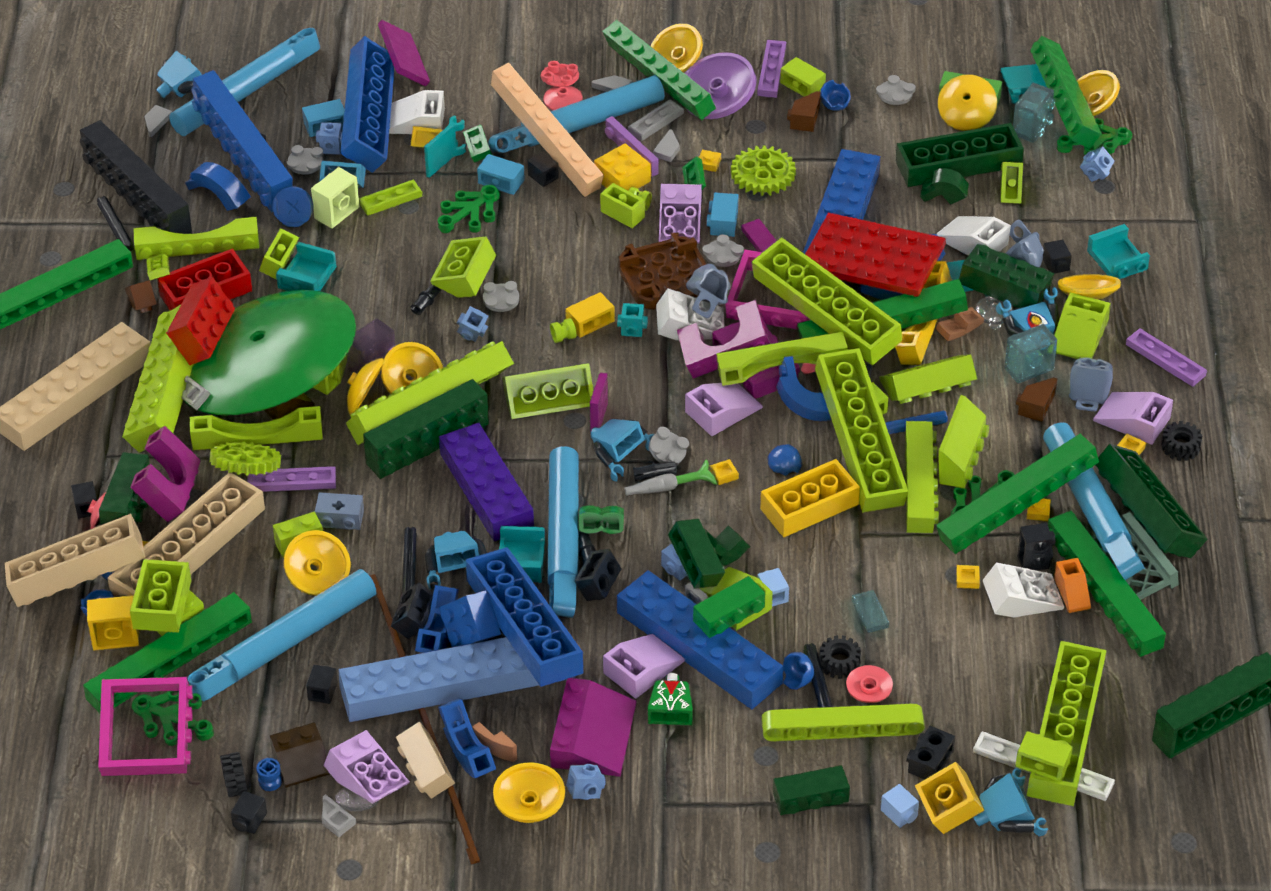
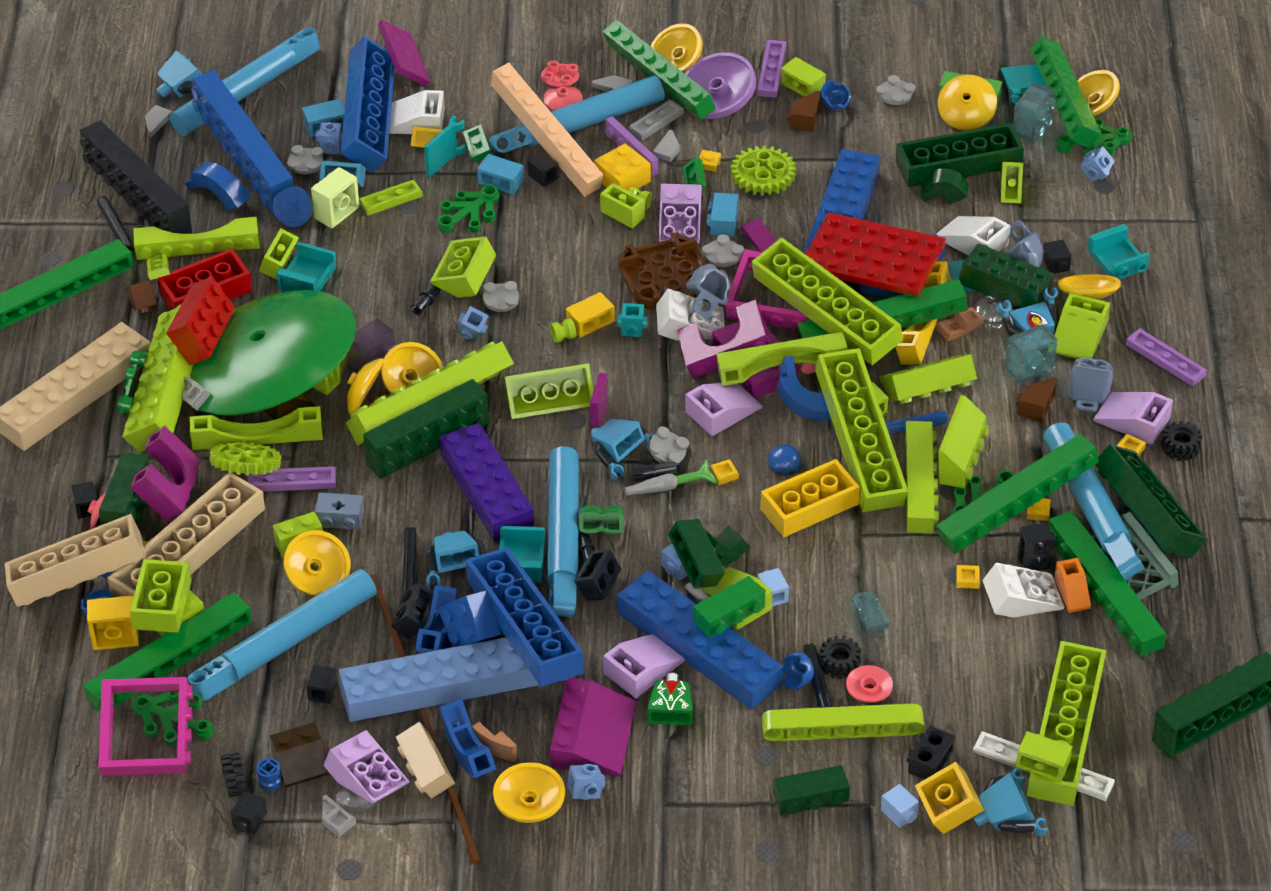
none -> green plant [117,350,147,415]

